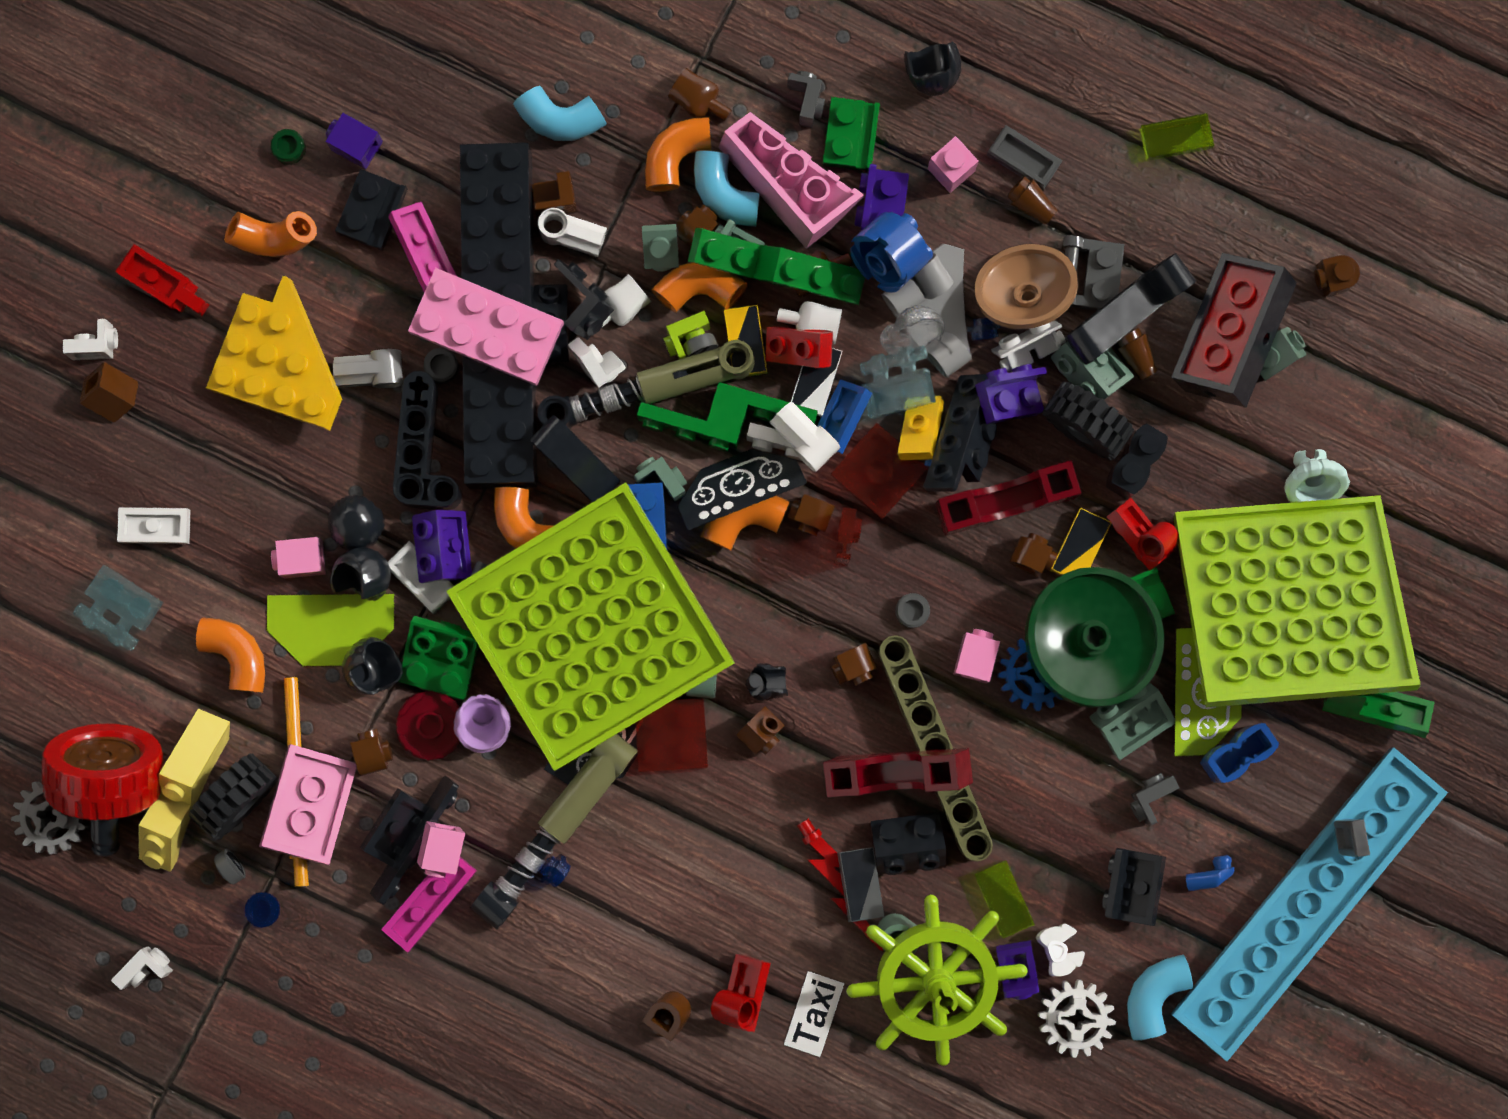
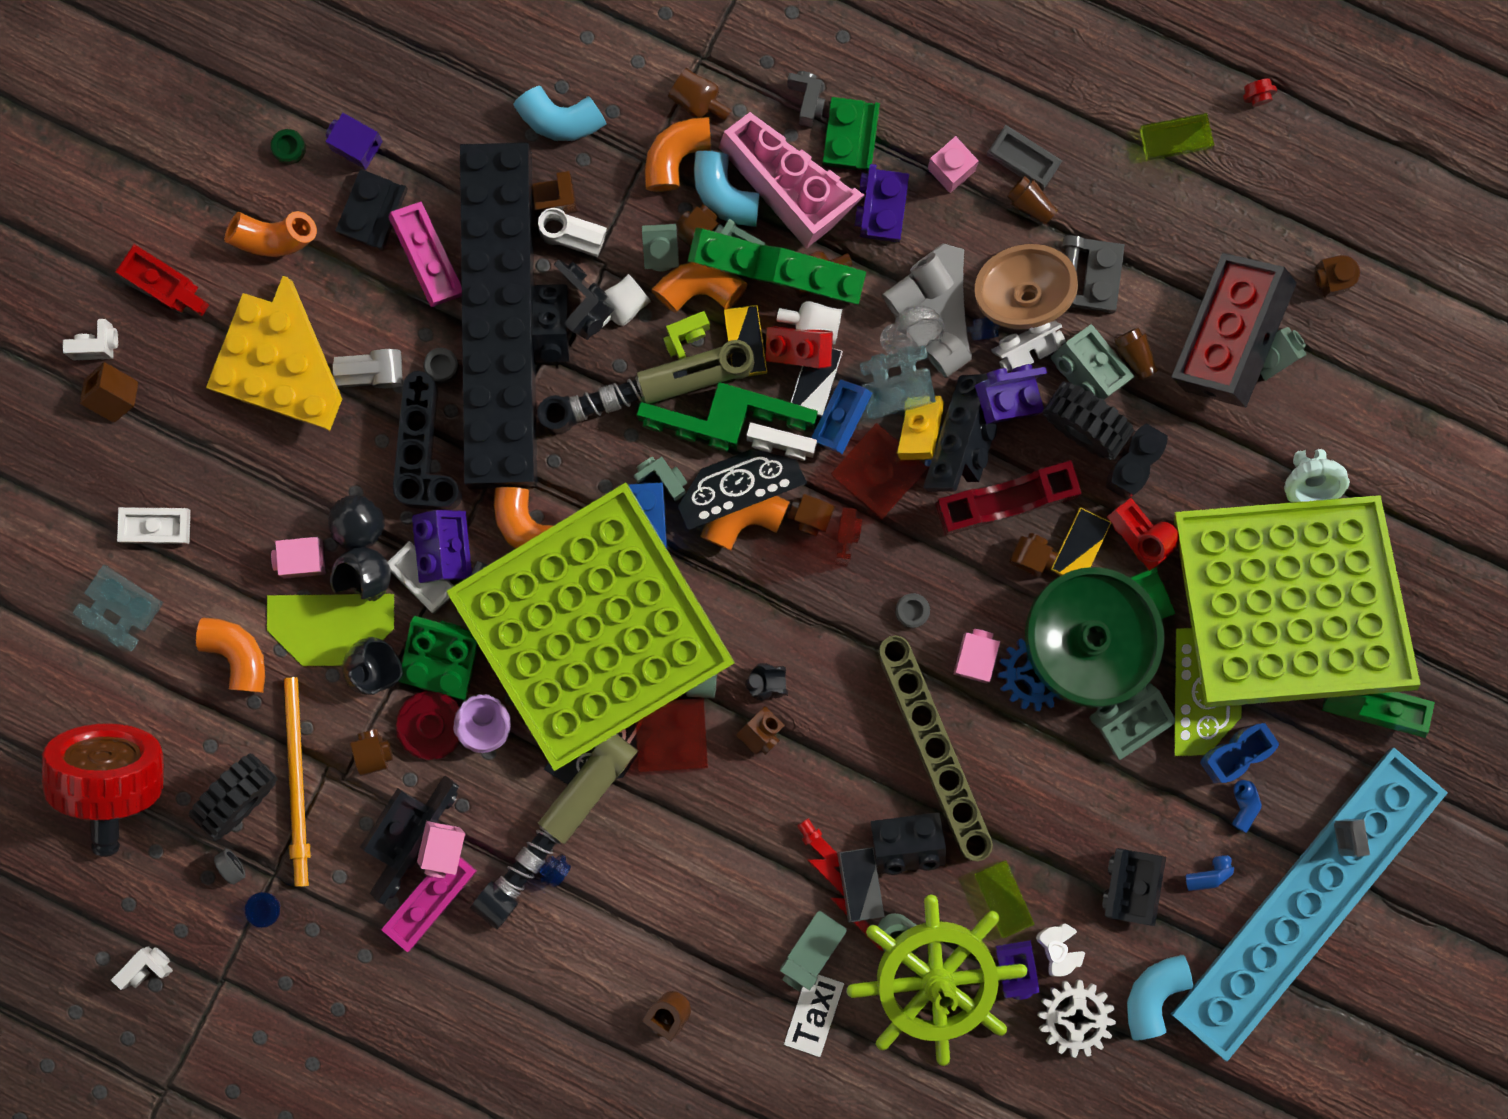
light grey gear [11,782,90,854] -> none
light yellow arch [139,709,230,872] -> none
bright pink plate [259,744,356,865] -> none
bright pink plate [408,268,564,386] -> none
black beam [529,415,621,502] -> none
white bracket [568,337,626,388] -> none
dark grey tile [682,333,718,357] -> none
red plate [711,954,771,1032] -> none
white piece [770,401,841,472] -> none
dark red arch [823,748,973,797] -> none
reddish brown plate [831,643,877,685] -> none
blue brick [850,212,933,293] -> none
black hair [904,41,962,96] -> none
black beam [1065,253,1197,365] -> none
dark grey bracket [1130,773,1180,826] -> none
none -> sand green bracket [780,911,847,992]
none -> blue arm [1231,780,1262,833]
none -> red plate [1243,79,1277,107]

